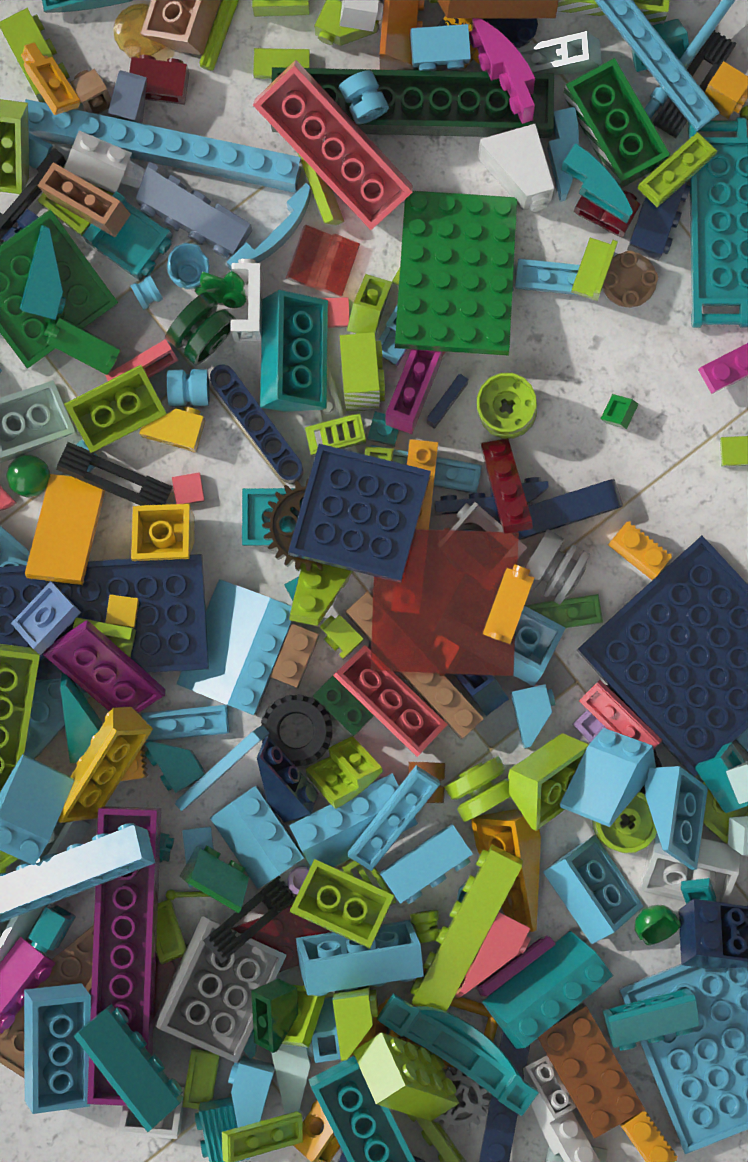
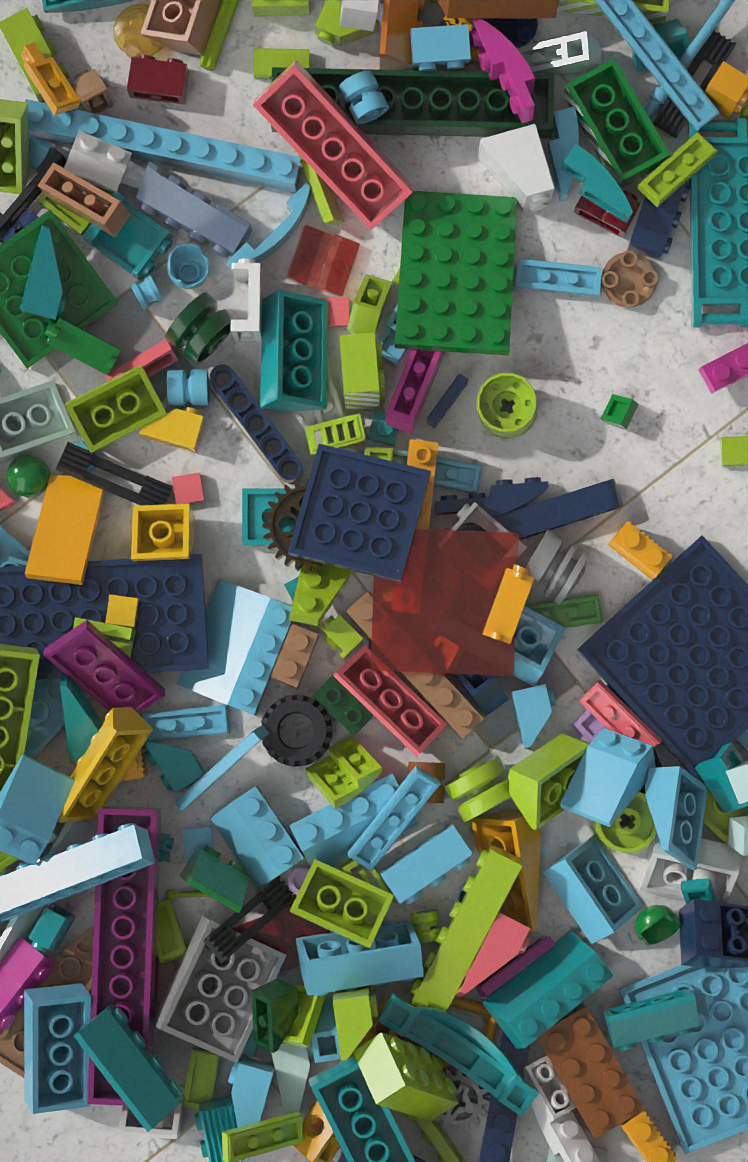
medium blue plate [11,581,81,655] -> none
sand blue slope [108,70,147,123] -> none
green plate [195,271,247,308] -> none
dark blue slope [257,736,319,822] -> none
dark red plate [481,438,532,534] -> none
lime panel [571,237,618,301] -> none

